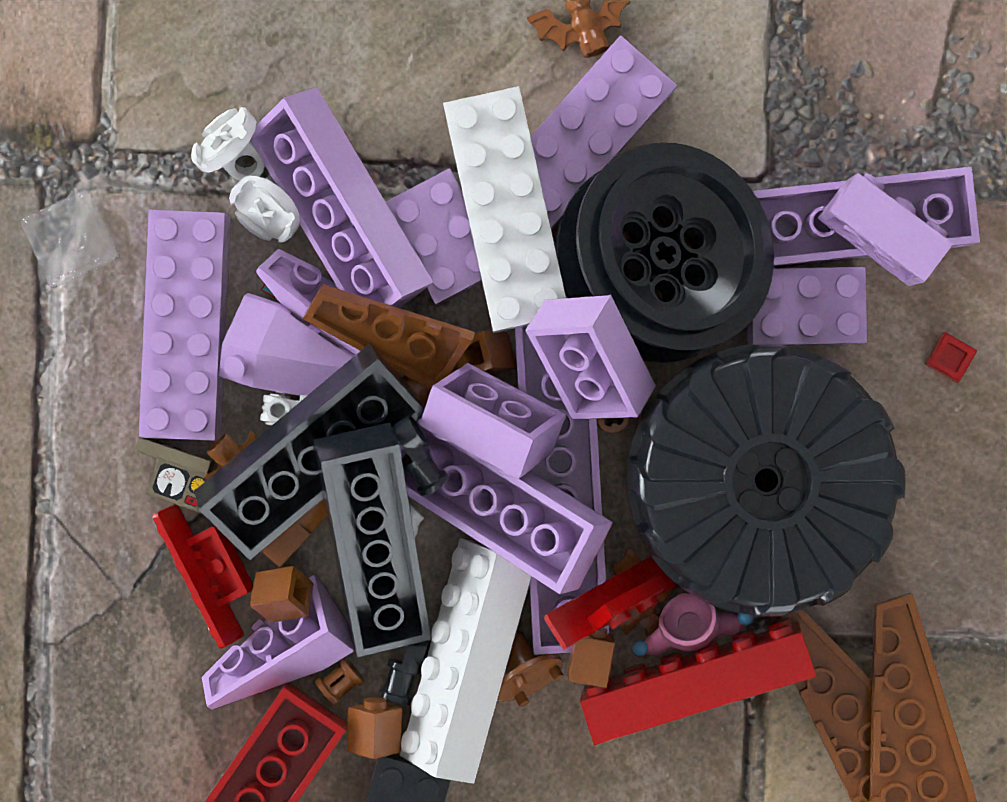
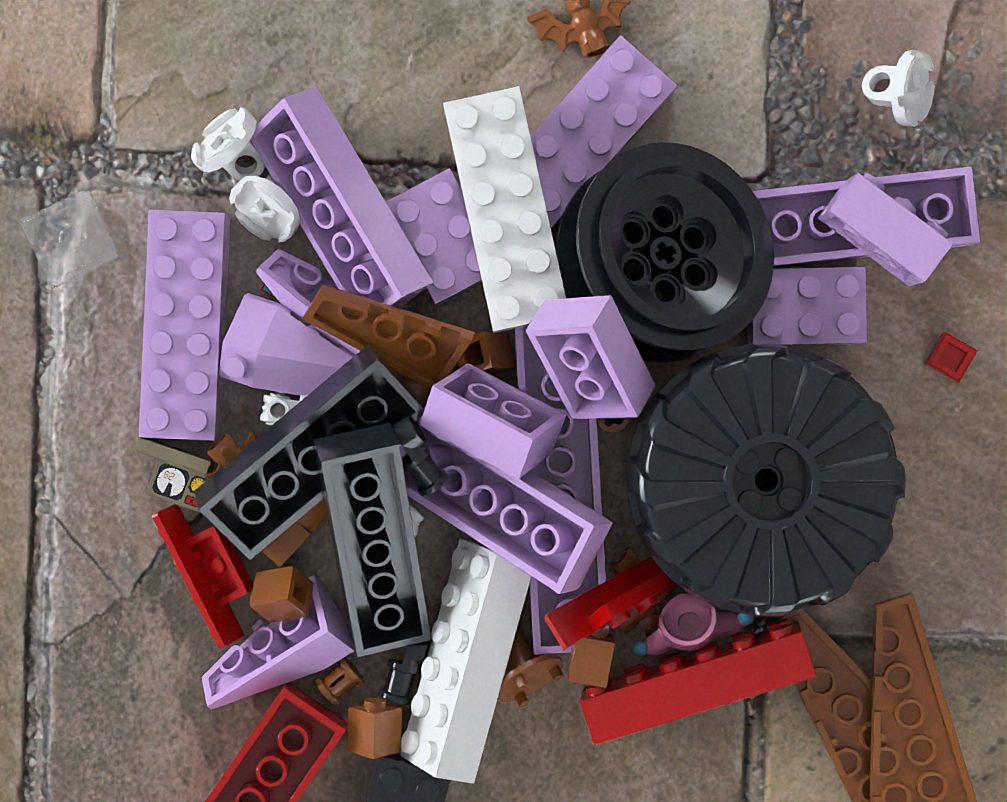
none -> white tile [862,50,935,127]

